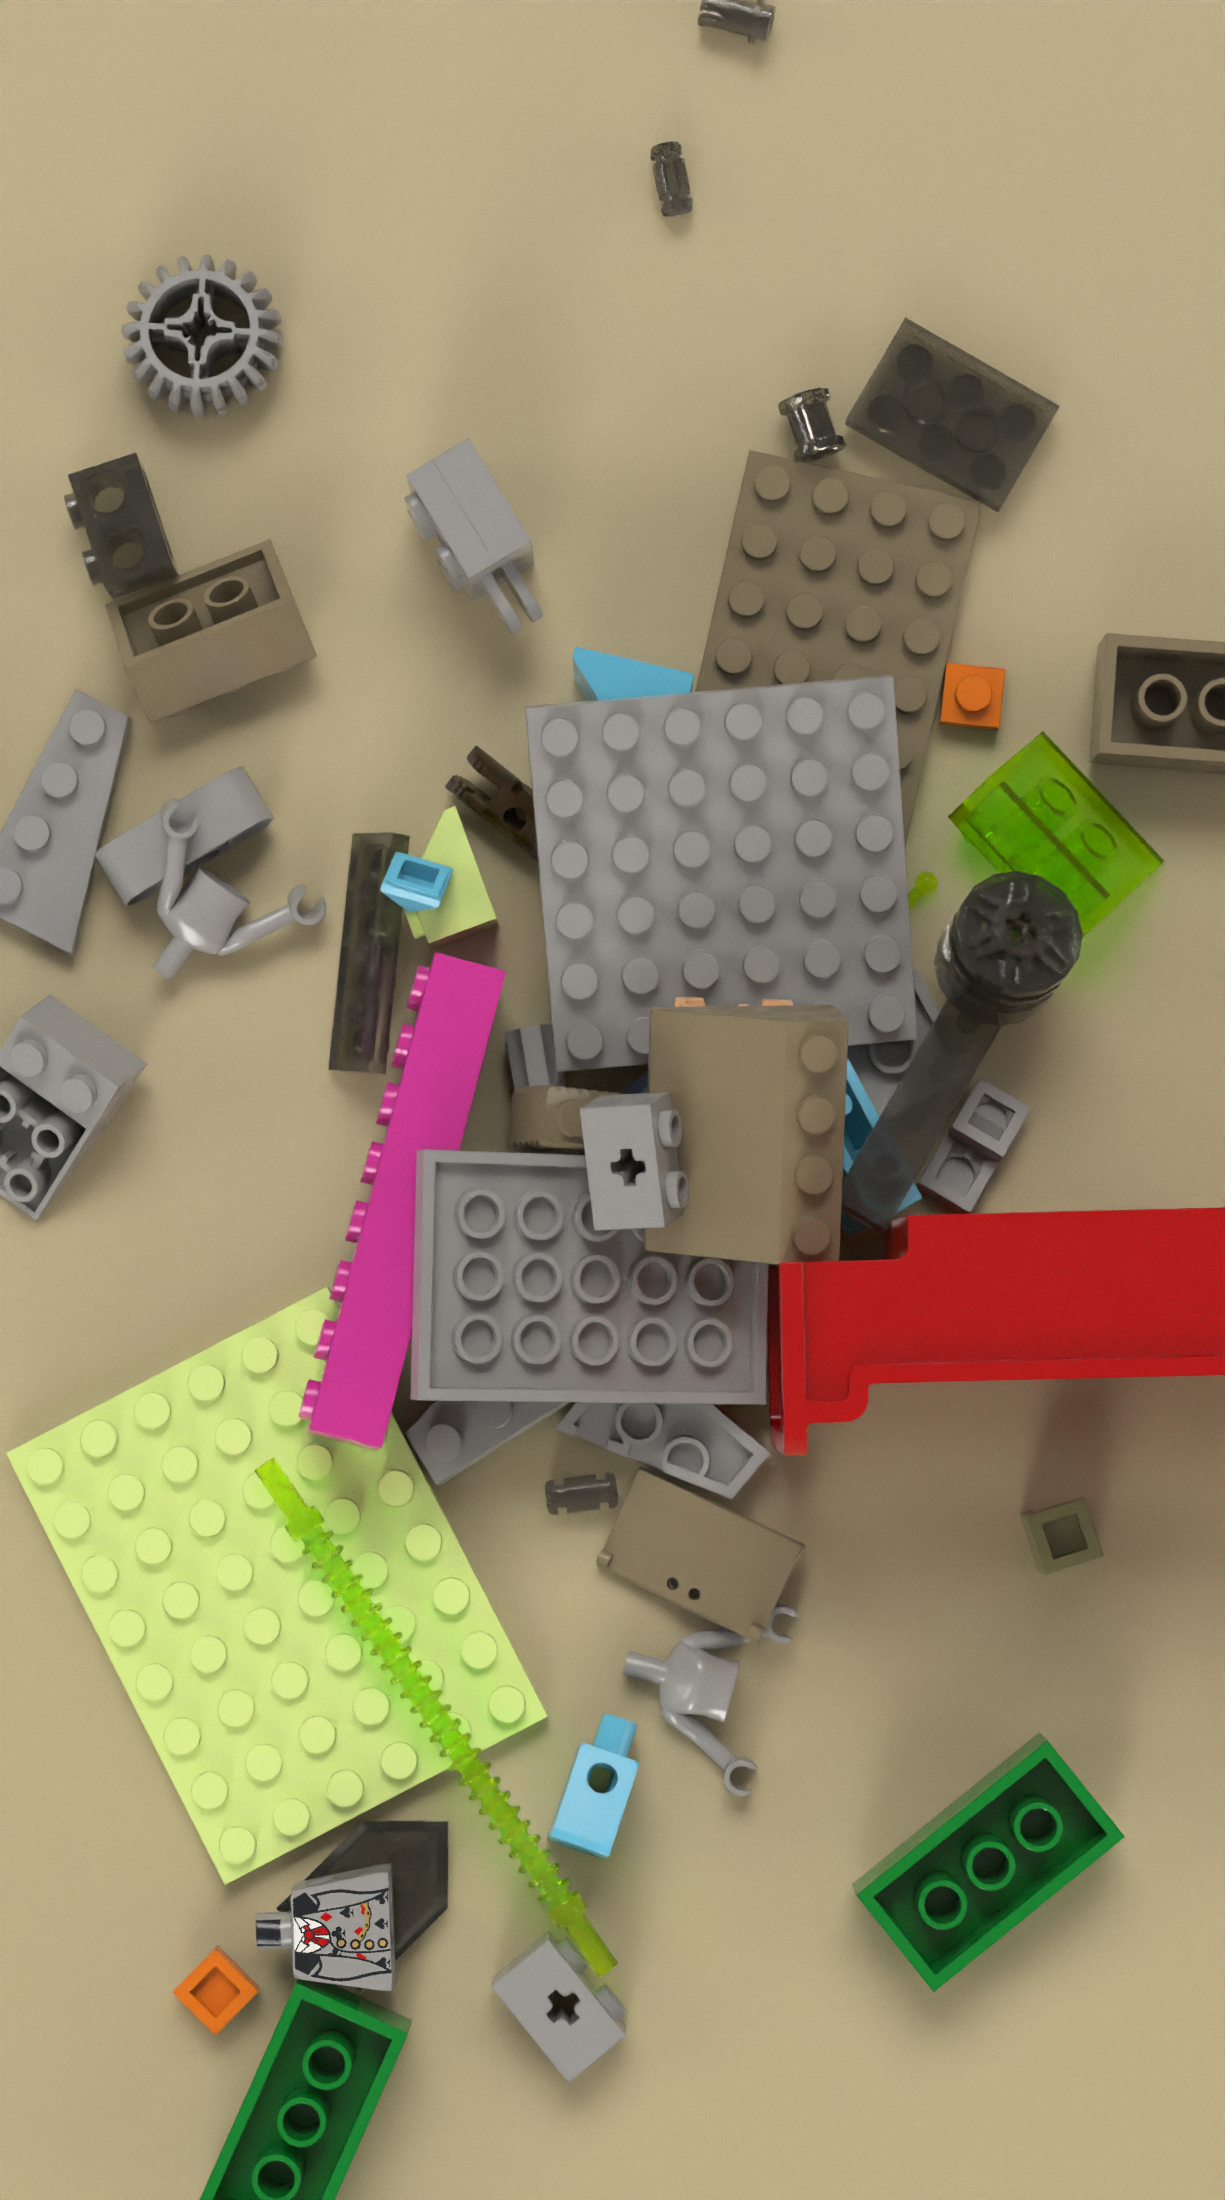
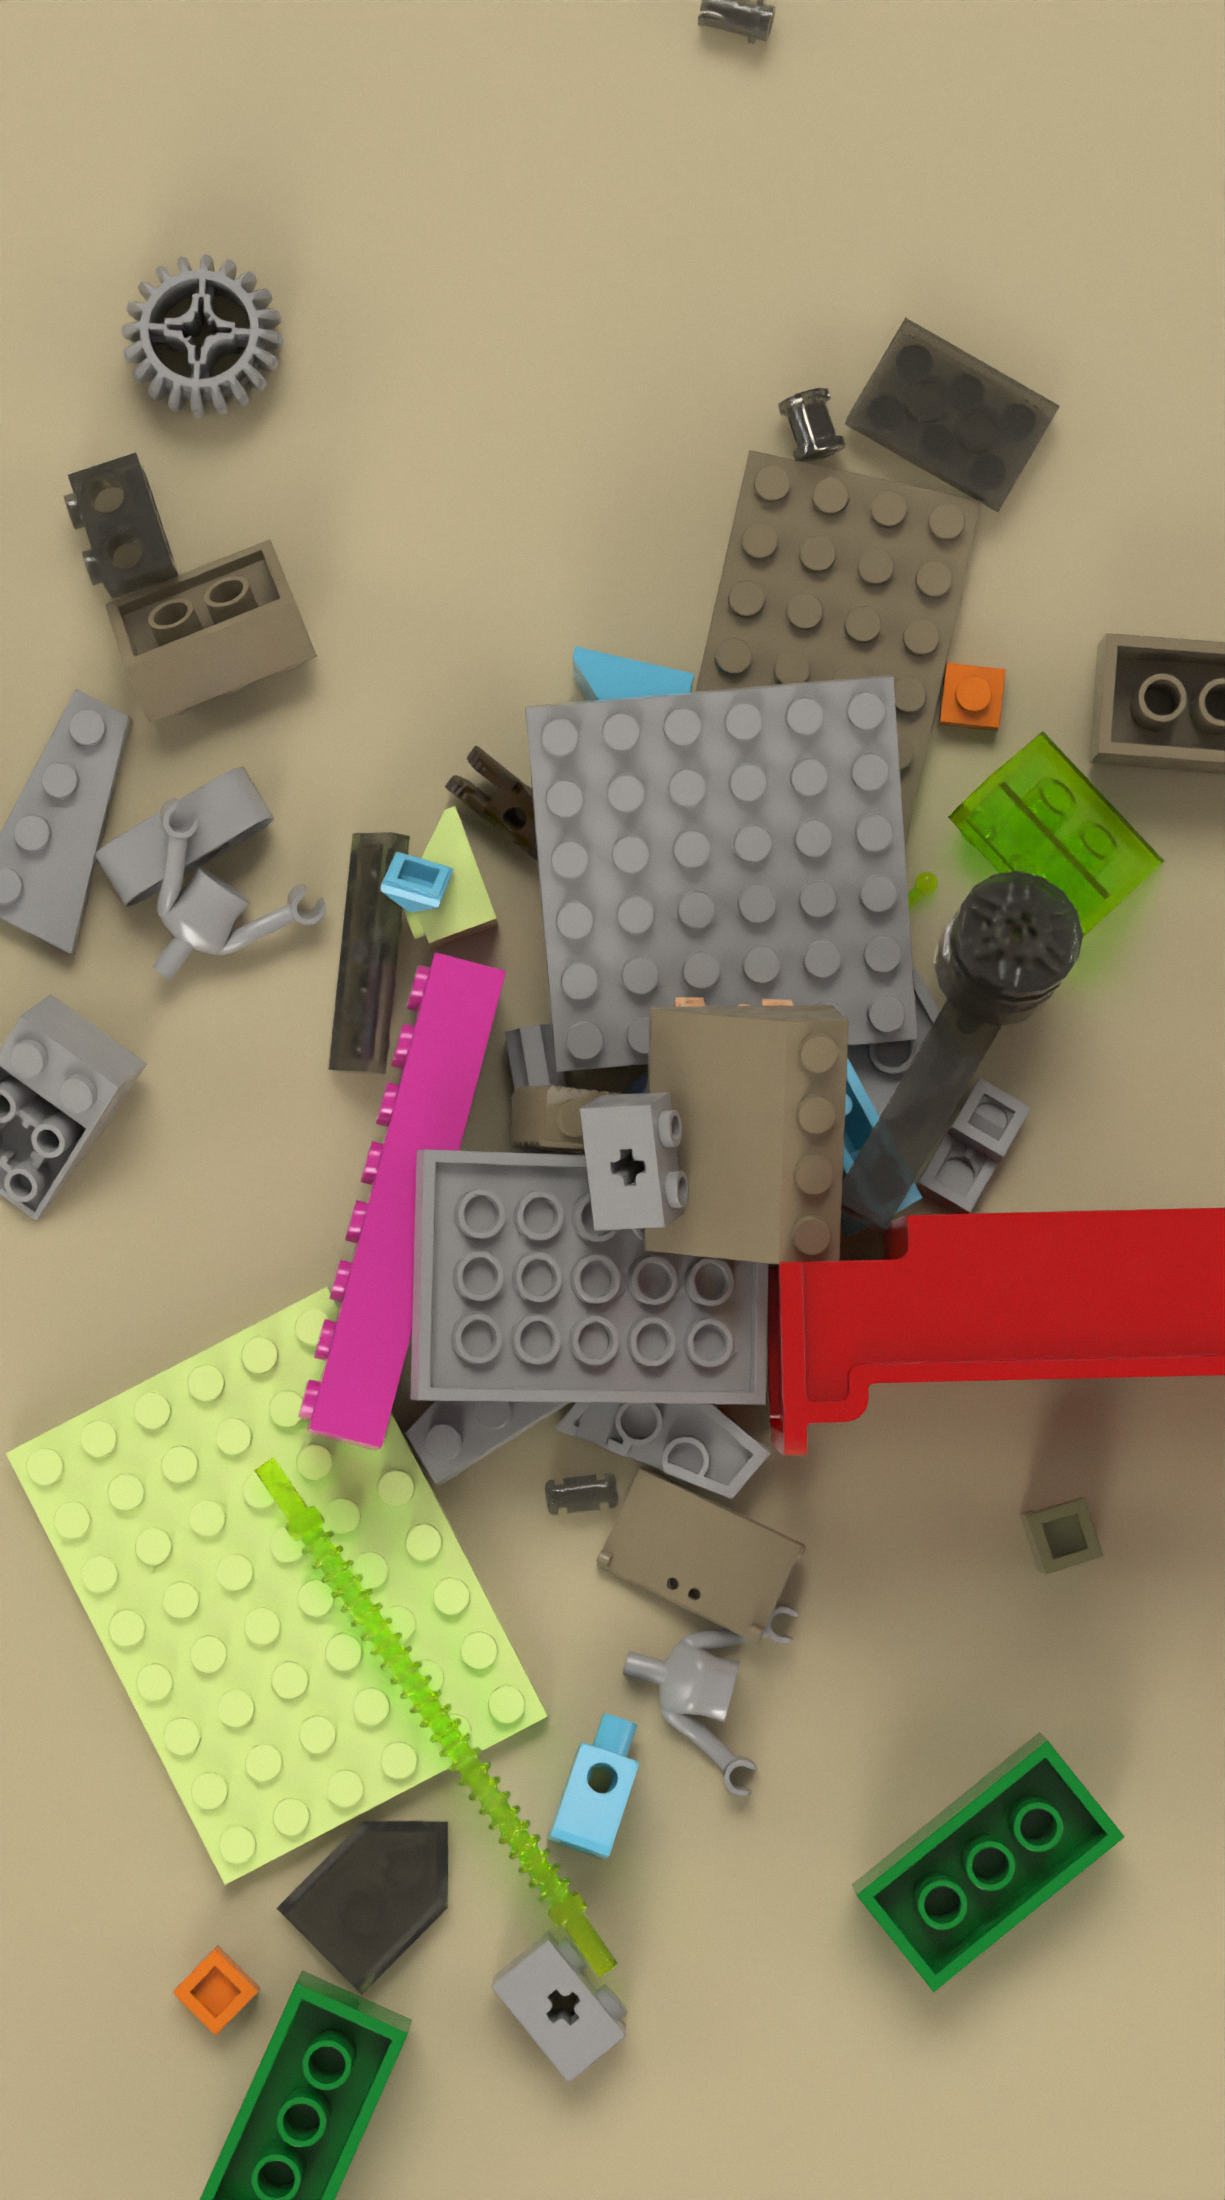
light grey torso [256,1863,396,1991] -> none
light grey brick [404,438,543,635] -> none
clear smoke piece [650,141,693,217] -> none

